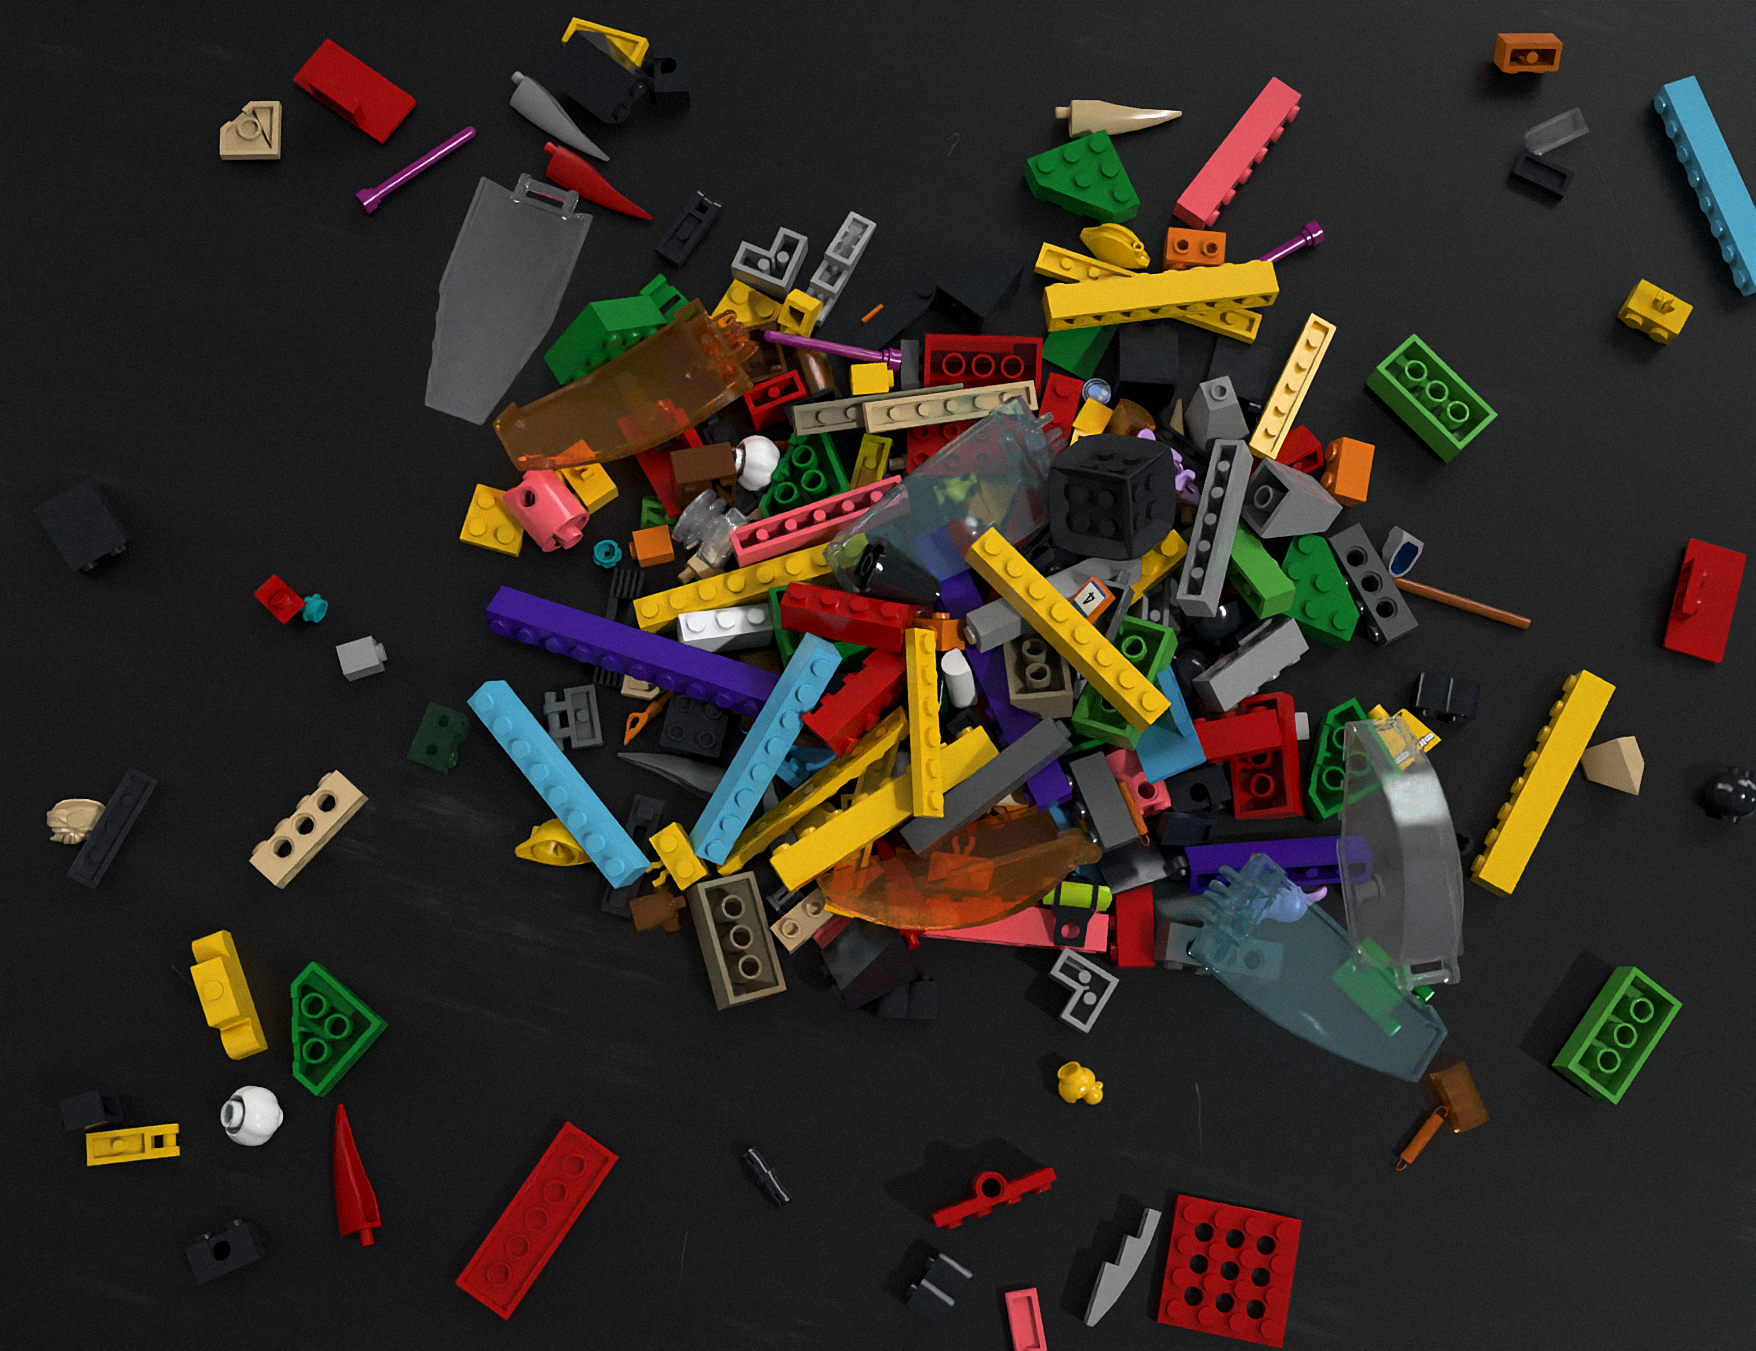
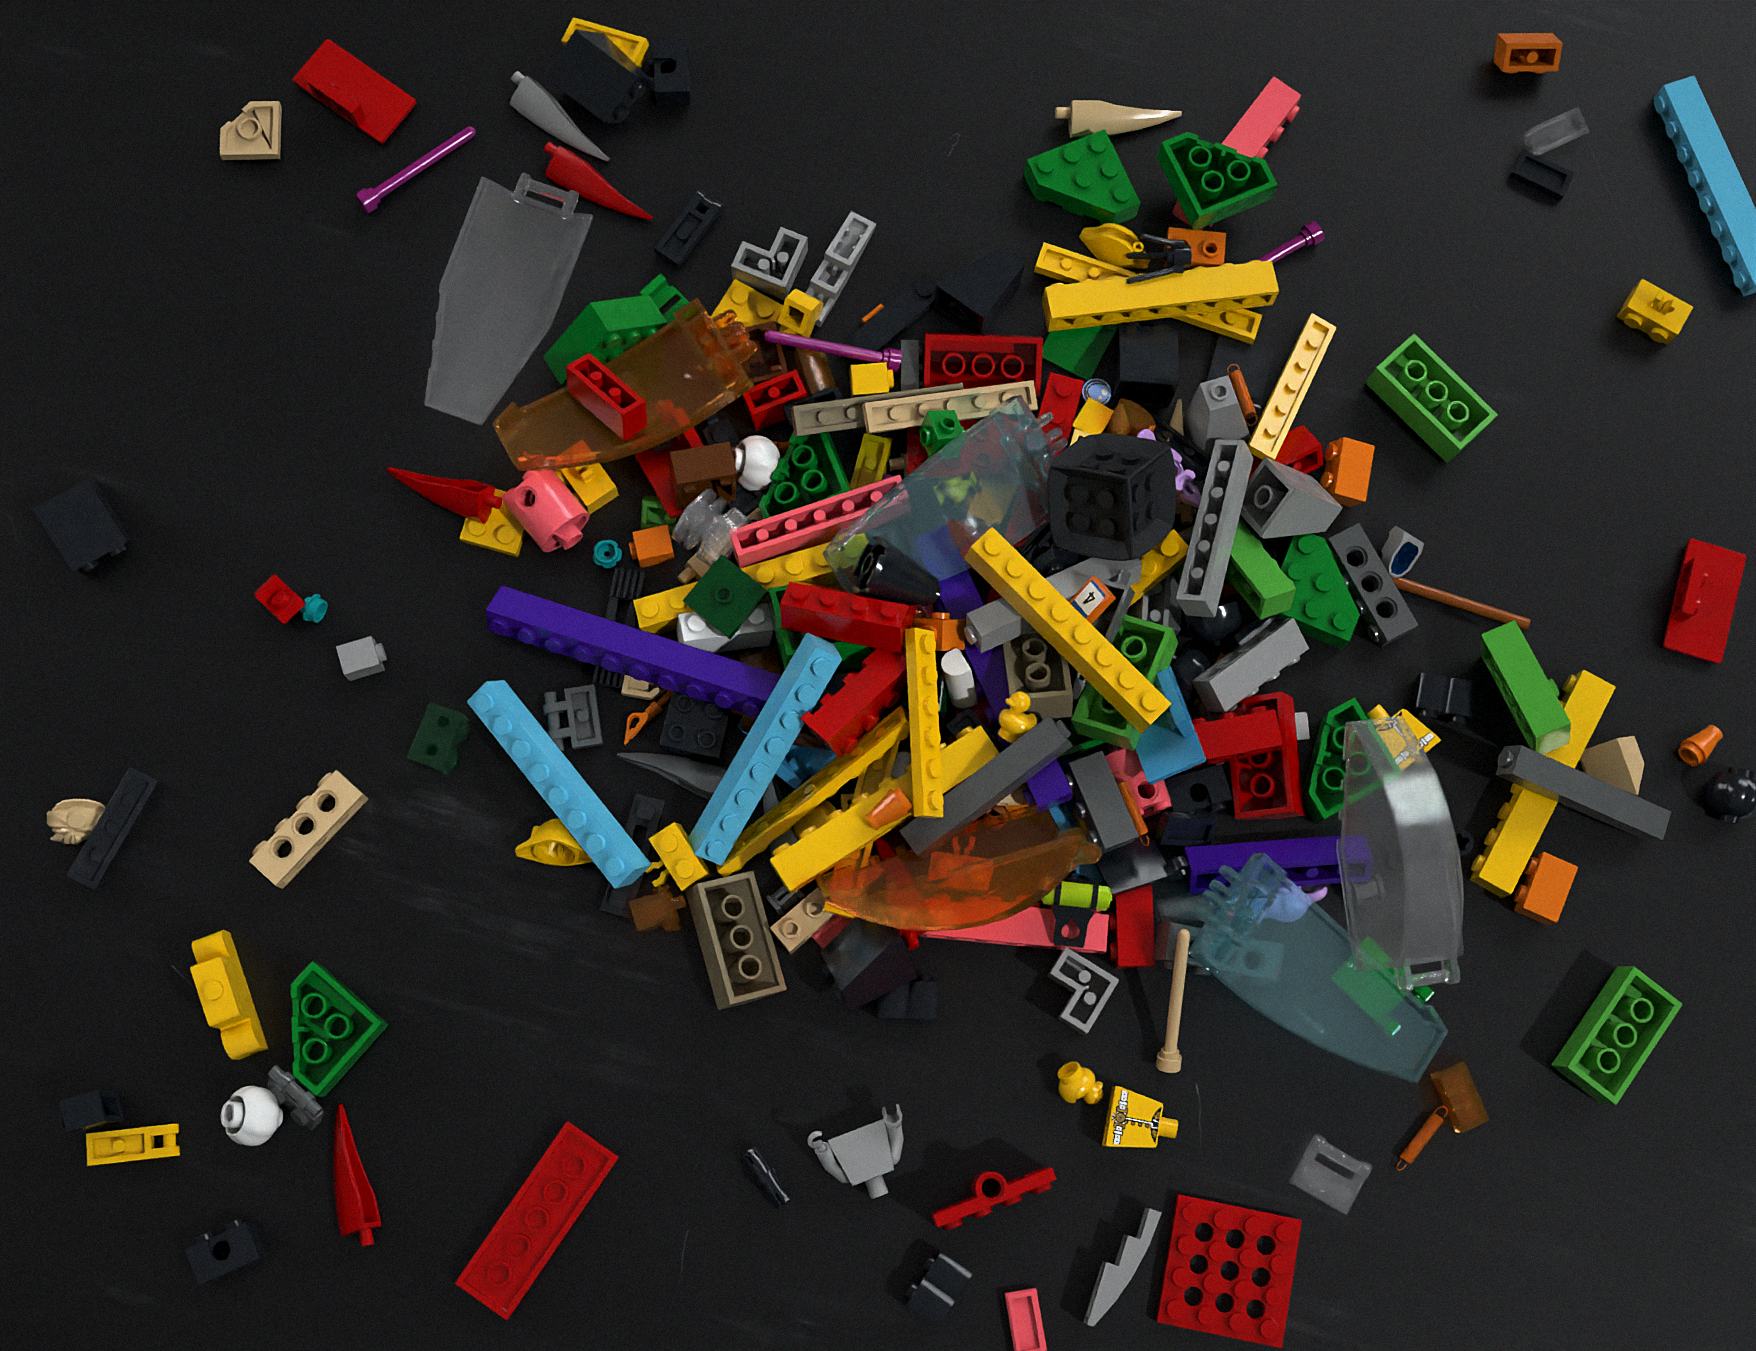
none -> dark grey plate [267,1065,324,1131]
none -> red piece [386,467,502,524]
none -> red brick [566,353,647,440]
none -> dark green plate [682,554,769,639]
none -> light grey torso [807,1104,904,1199]
none -> orange cone [865,787,913,830]
none -> green brick [919,410,966,458]
none -> yellow animal [998,691,1037,743]
none -> yellow torso [1102,1086,1178,1148]
none -> black plant [1126,234,1192,284]
none -> green brick [1156,132,1278,231]
none -> tan piece [1156,929,1190,1073]
none -> orange piece [1227,364,1258,426]
none -> clear plate [1289,1133,1373,1215]
none -> bright green brick [1481,620,1571,754]
none -> dark grey brick [1495,745,1671,840]
none -> orange brick [1514,852,1578,926]
none -> orange cone [1678,725,1723,766]

